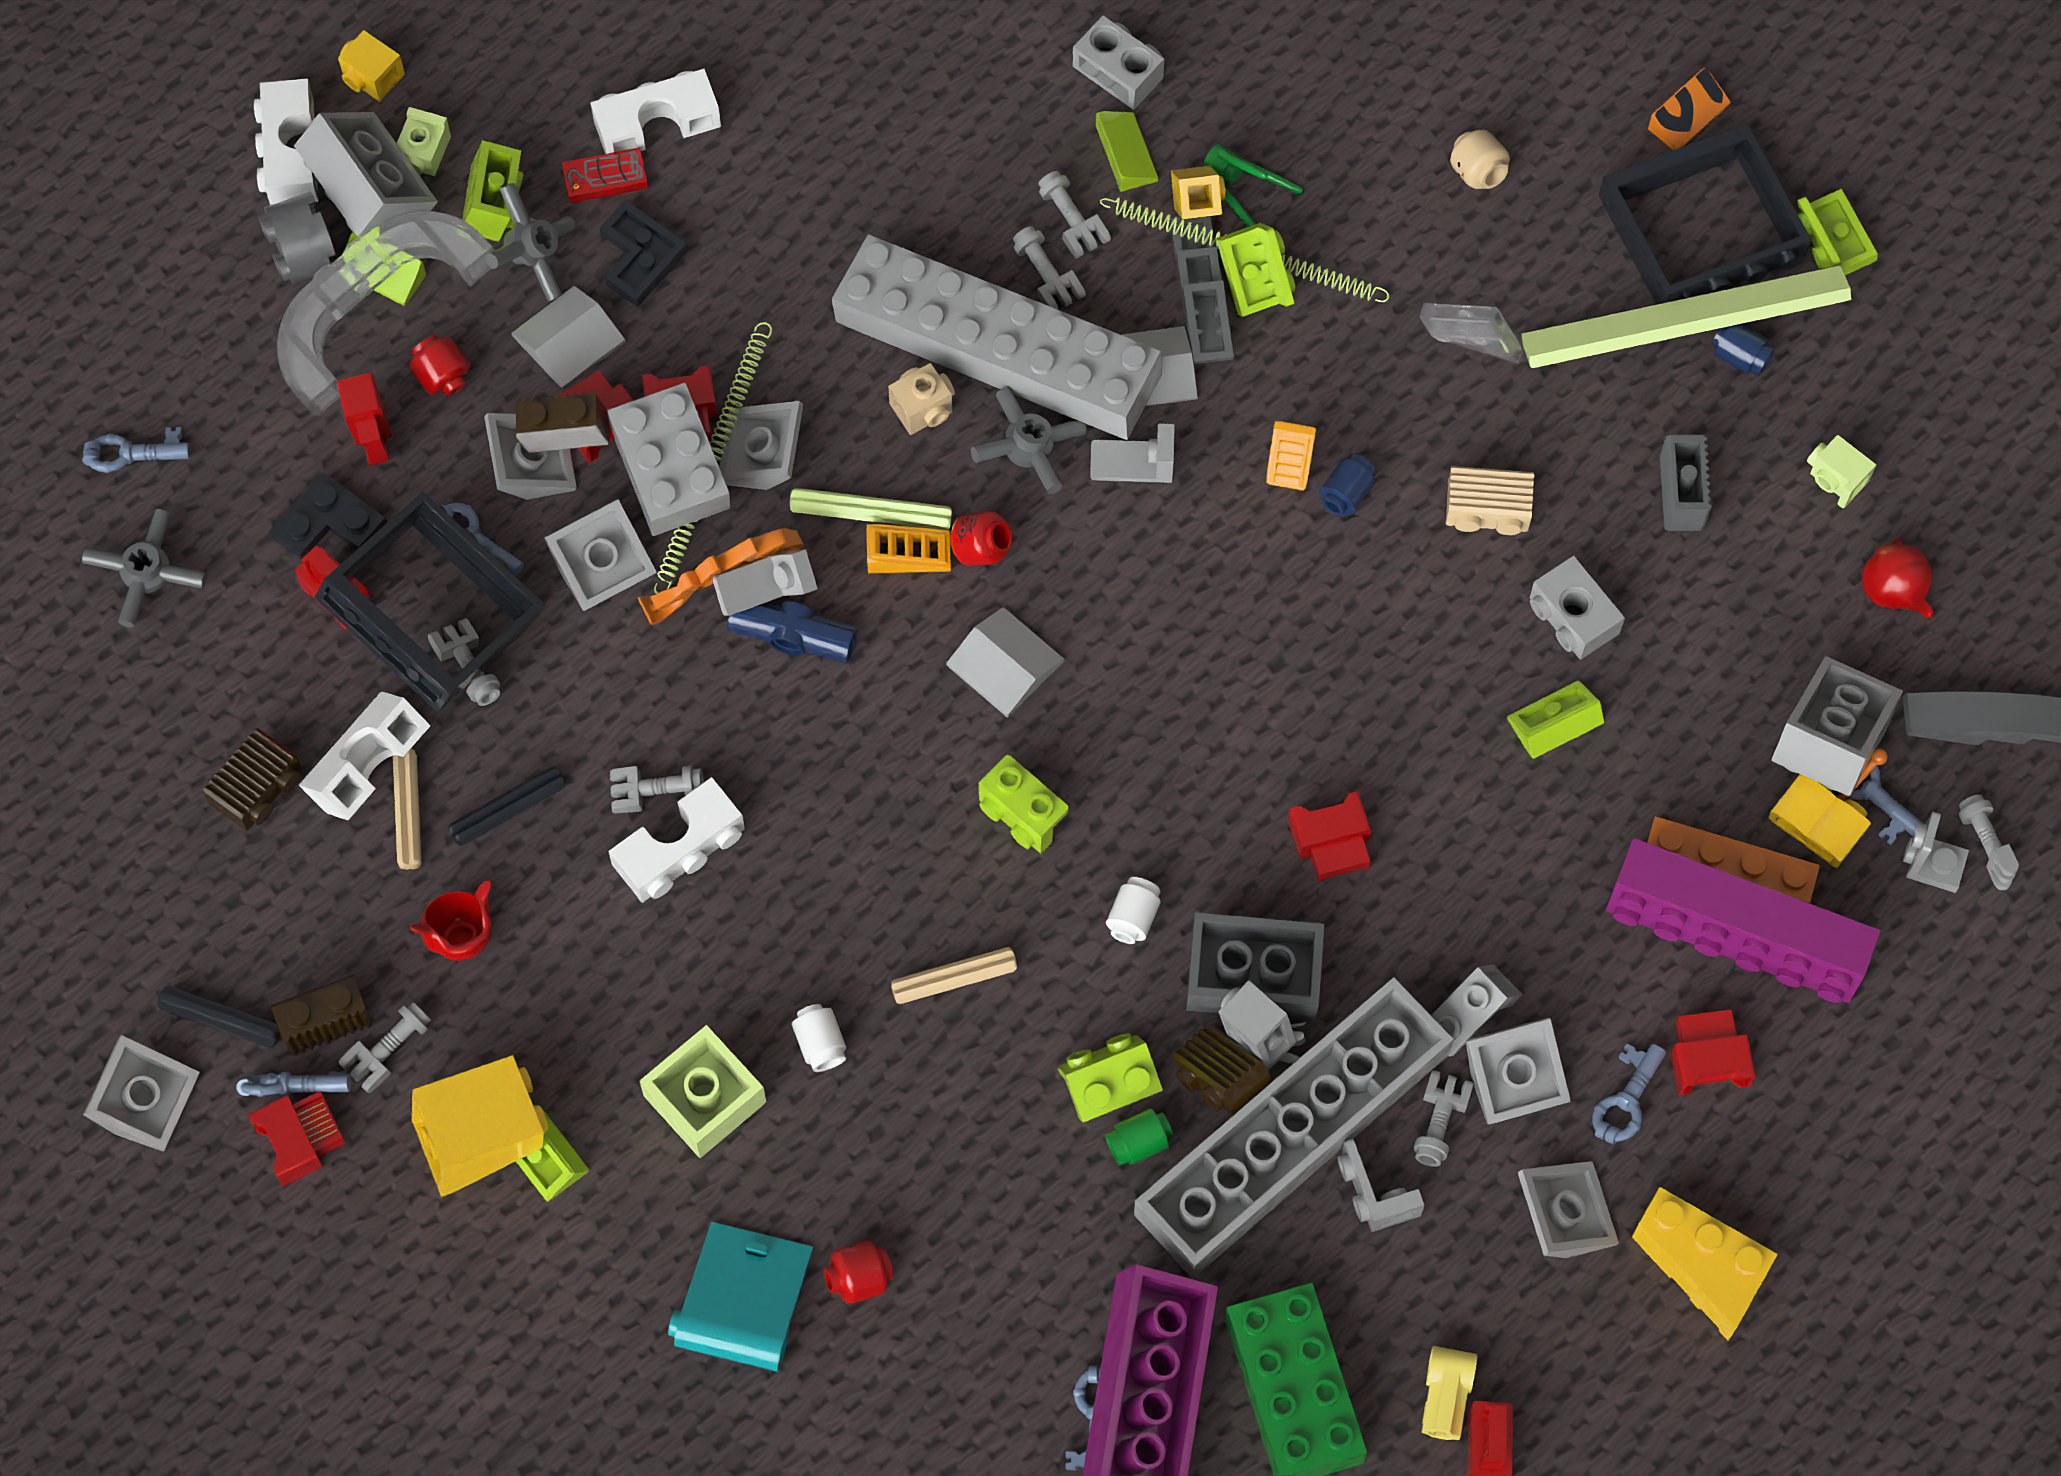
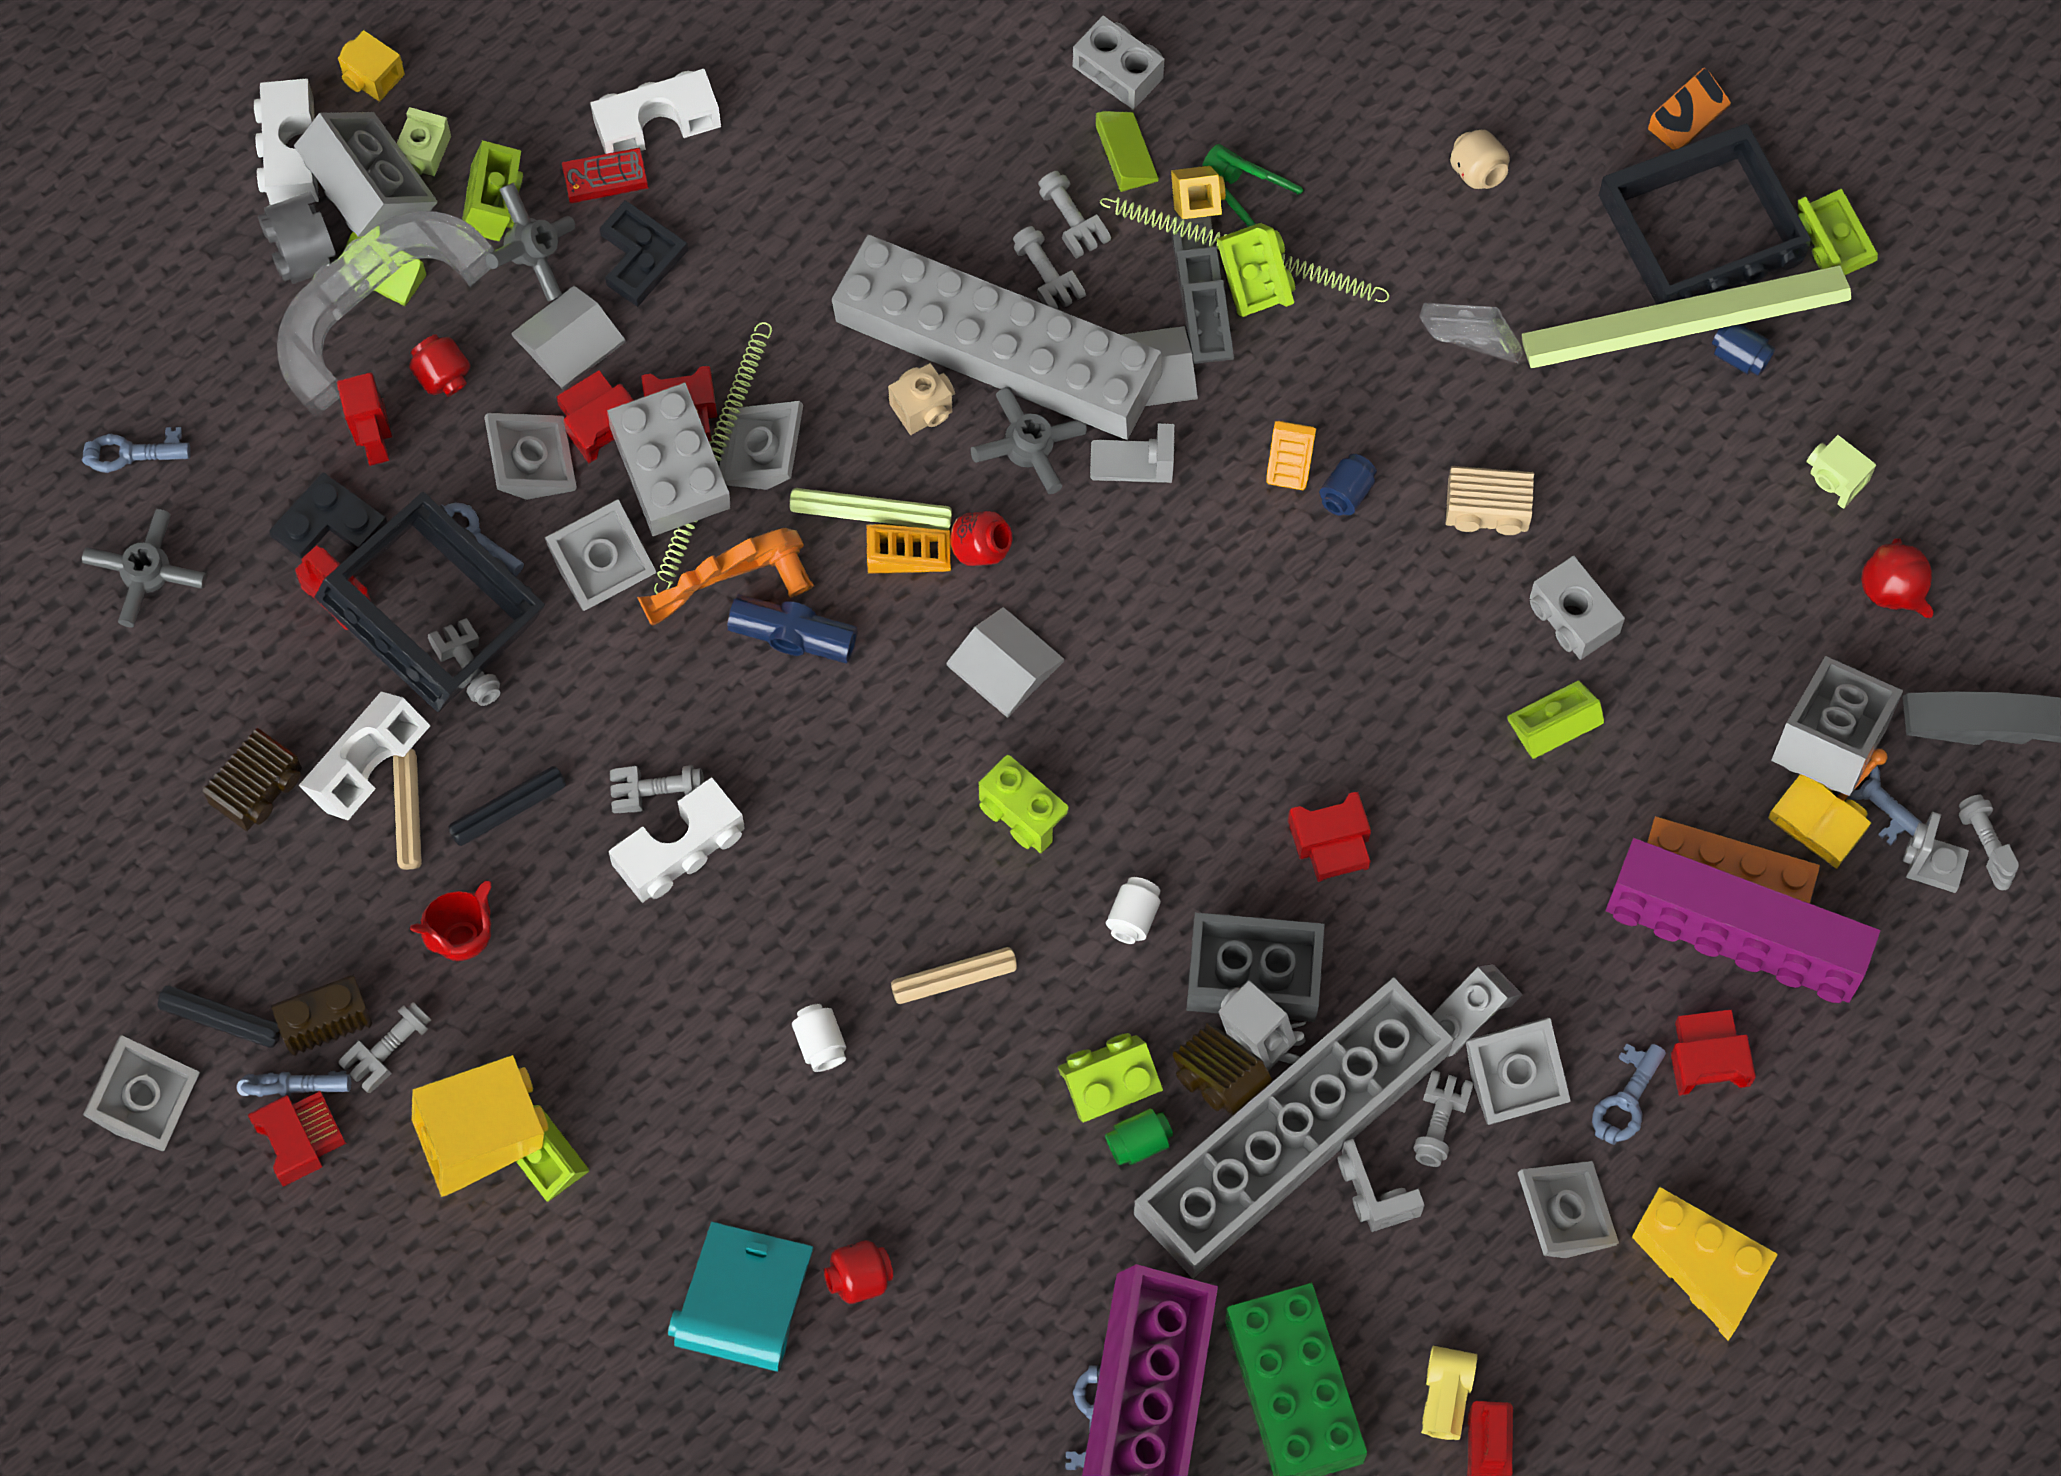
dark brown brick [515,391,609,453] -> none
yellowish green brick [640,1025,766,1158] -> none
light grey bracket [713,549,818,616] -> none
dark grey brick [1660,435,1712,531] -> none

